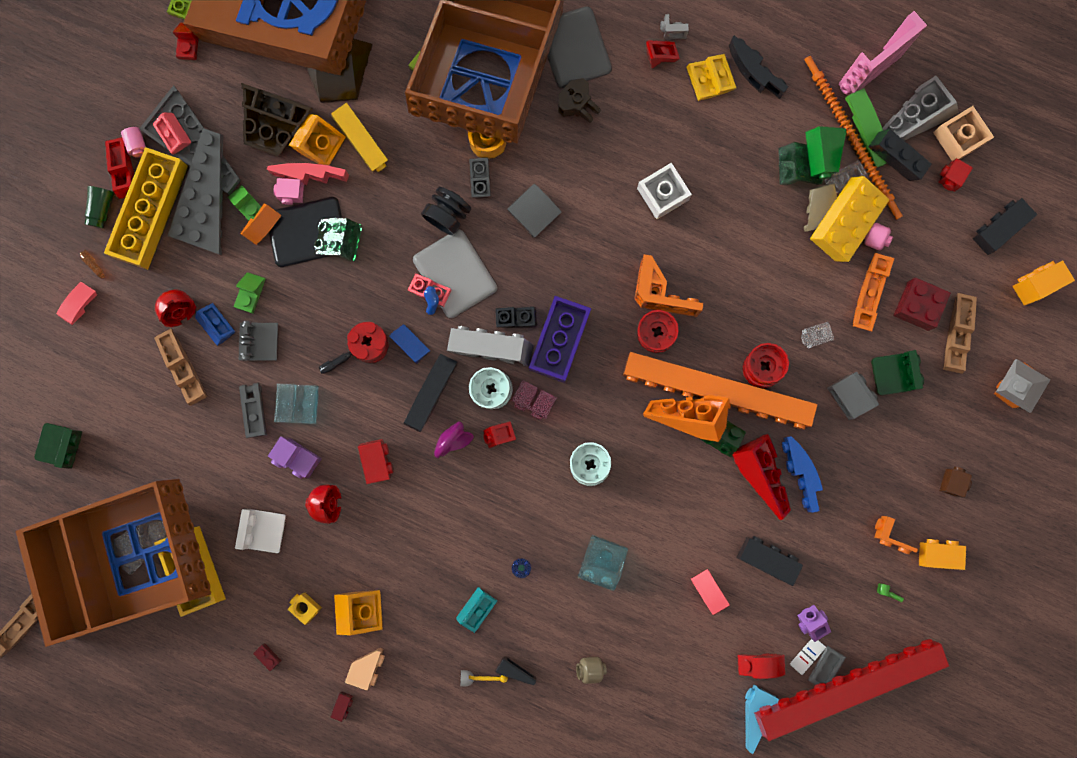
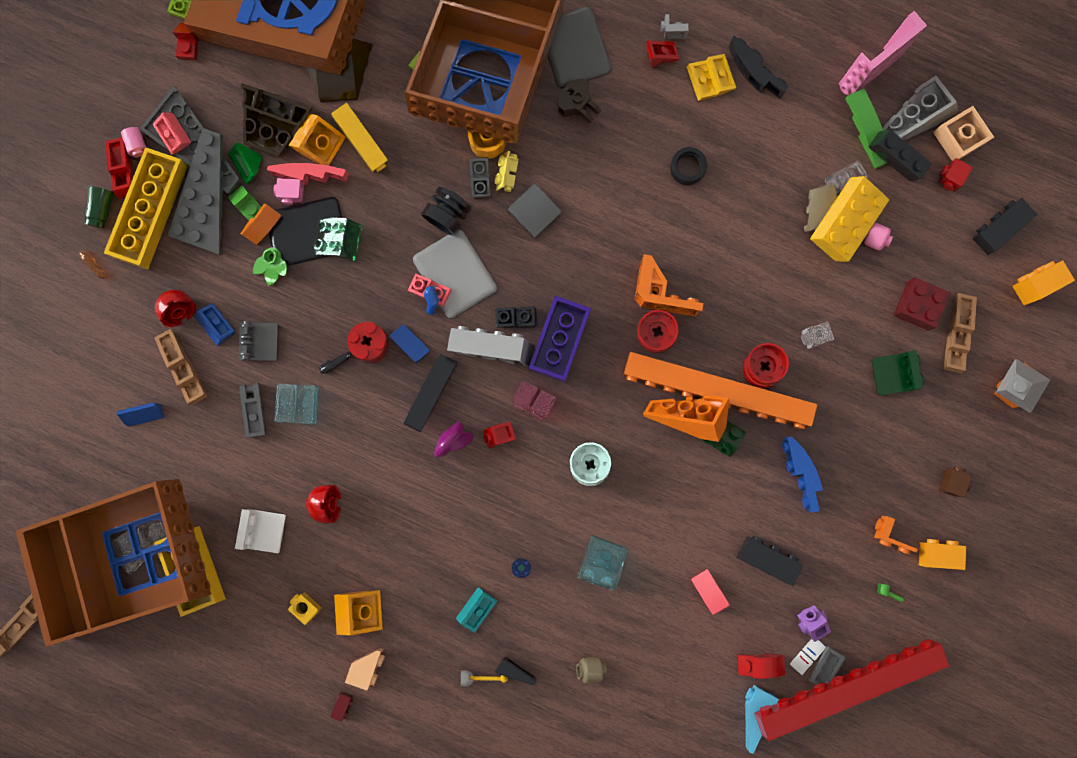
dark green bracket [34,423,82,469] -> none
coral slope [56,282,97,325] -> none
bright green slope [234,272,266,314] -> none
dark red piece [253,643,282,671] -> none
medium lavender brick [268,436,322,479] -> none
red brick [358,439,394,484] -> none
light aqua wheel [469,367,513,409] -> none
white brick [637,163,692,219] -> none
red wedge [733,434,791,520] -> none
clear green bracket [778,142,823,186] -> none
orange hose [804,56,903,220] -> none
green slope [805,126,846,180] -> none
dark grey slope [827,372,879,420] -> none
orange slope [853,253,894,332] -> none
none -> blue slope [117,402,164,426]
none -> green slope [228,142,263,185]
none -> bright green plate [253,247,287,286]
none -> light yellow hinge [495,150,519,192]
none -> black tyre [670,147,707,185]

